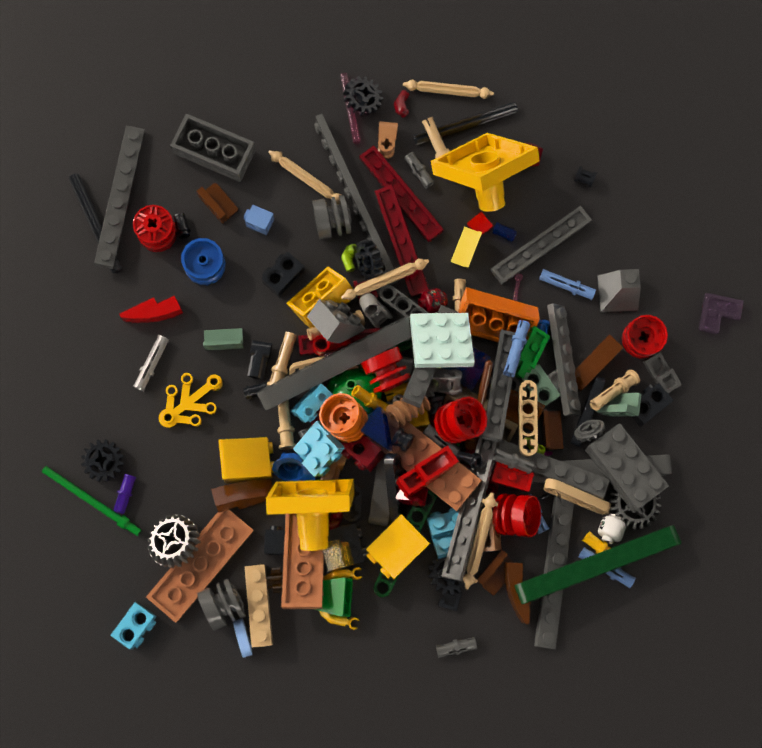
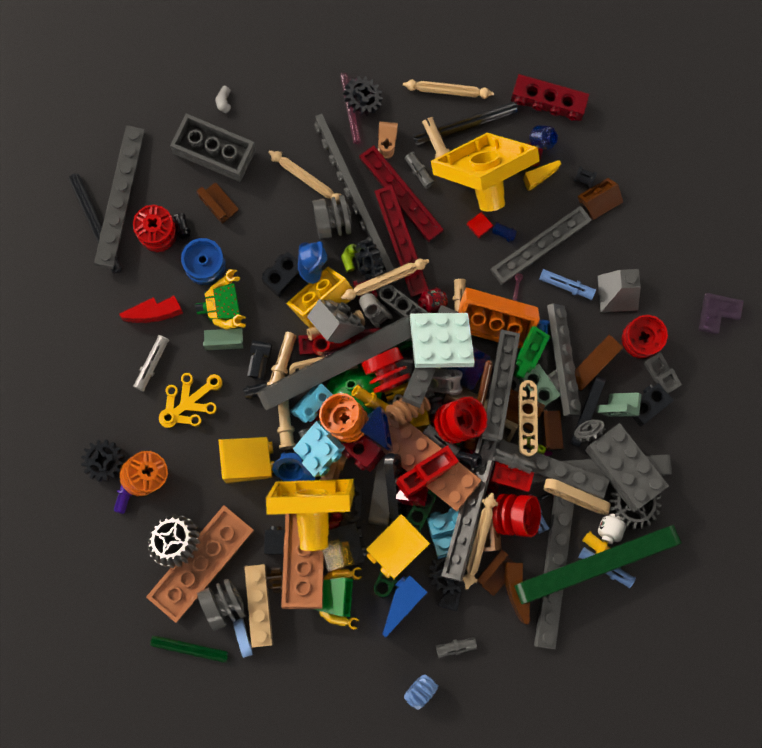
green bar [42,466,142,536] -> none
medium azure brick [110,602,157,650] -> none
reddish brown slope [211,479,273,513] -> none
medium blue brick [244,205,274,235] -> none
black wheel [391,428,415,452] -> none
dark red arm [394,90,410,117] -> none
light yellow panel [451,226,482,269] -> none
medium blue pin [503,320,530,377] -> none
tan pin [590,370,640,411] -> none
none -> orange wheel [120,451,168,496]
none -> dark green axle [150,636,229,662]
none -> torso [195,269,246,330]
none -> light grey arm [215,86,231,113]
none -> blue piece [298,241,328,284]
none -> blue slope [382,576,427,637]
none -> medium blue gear [404,675,438,710]
none -> dark red brick [511,74,589,121]
none -> yellow slope [523,161,561,191]
none -> clear blue head [530,125,558,150]
none -> reddish brown panel [578,178,623,220]

